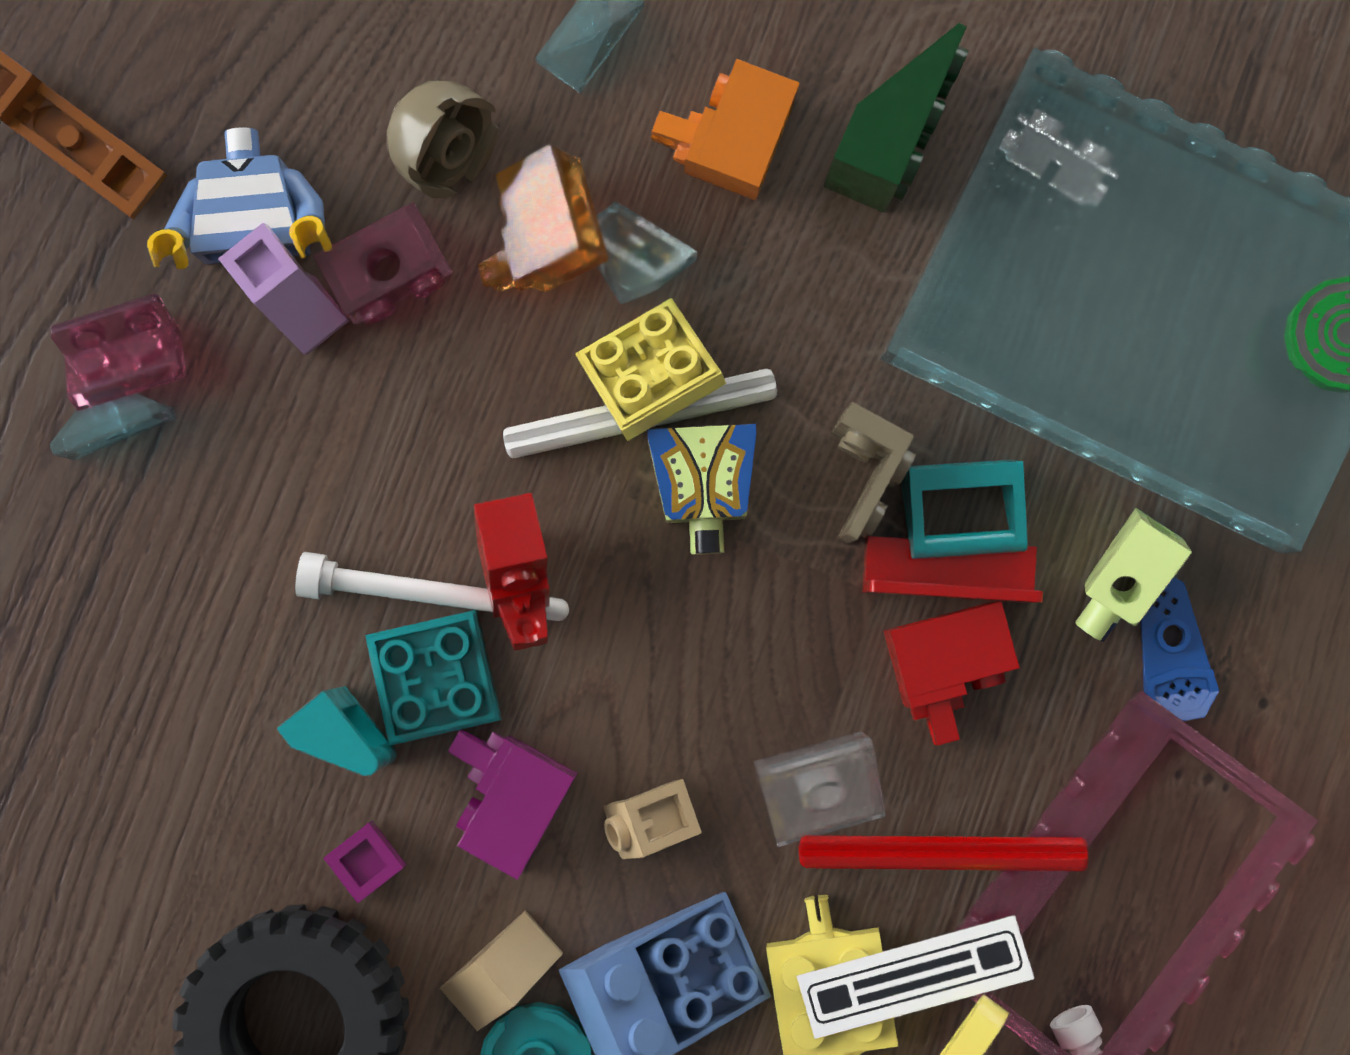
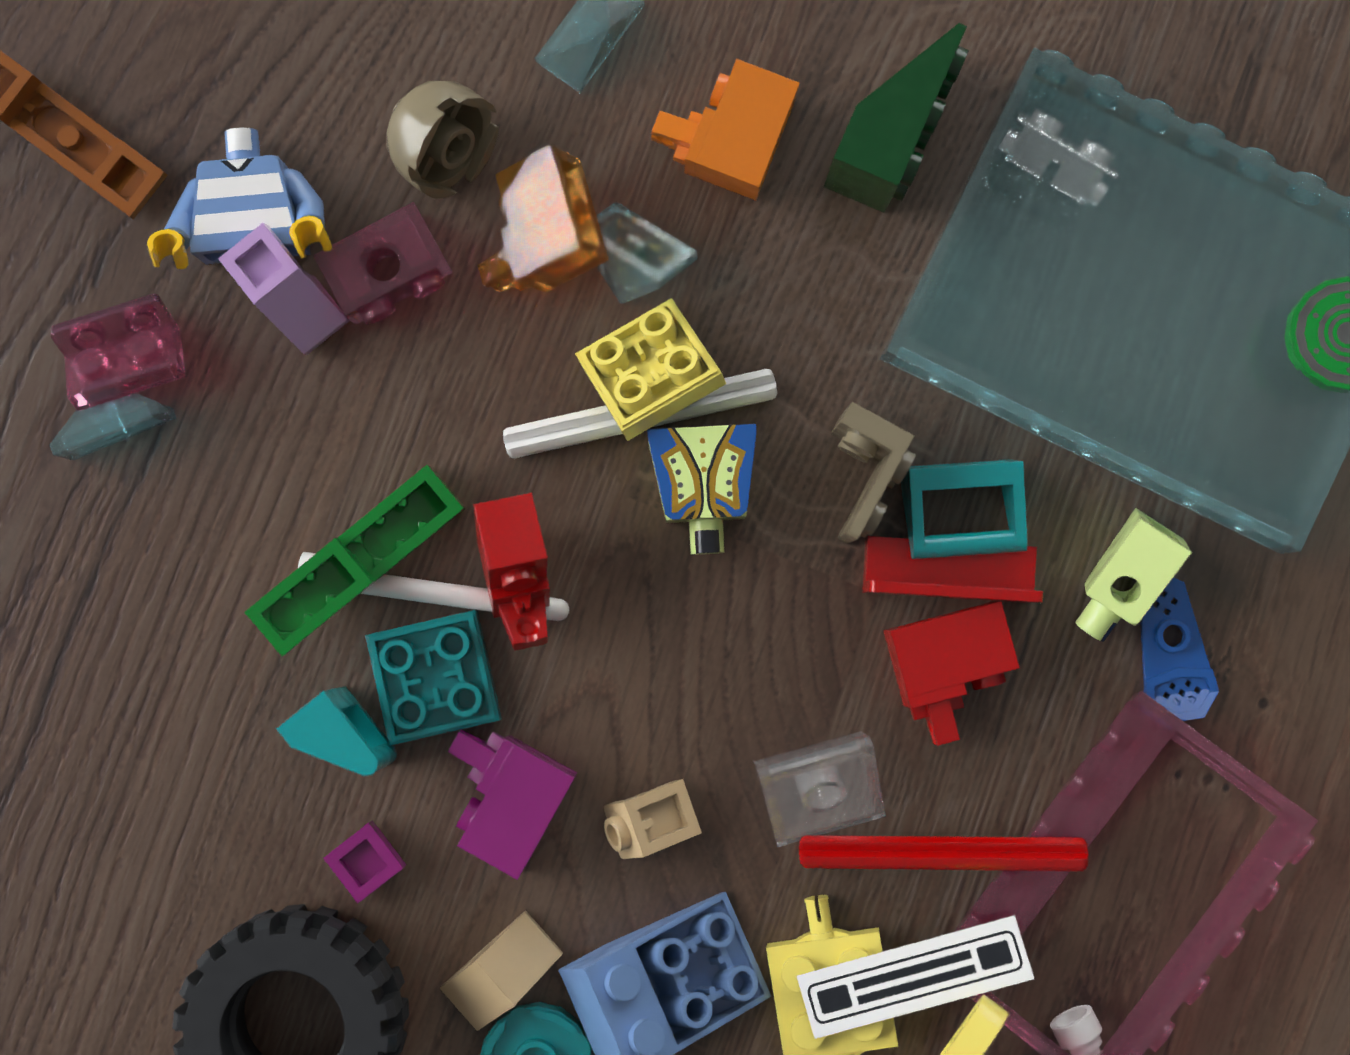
none -> green slope [244,465,466,657]

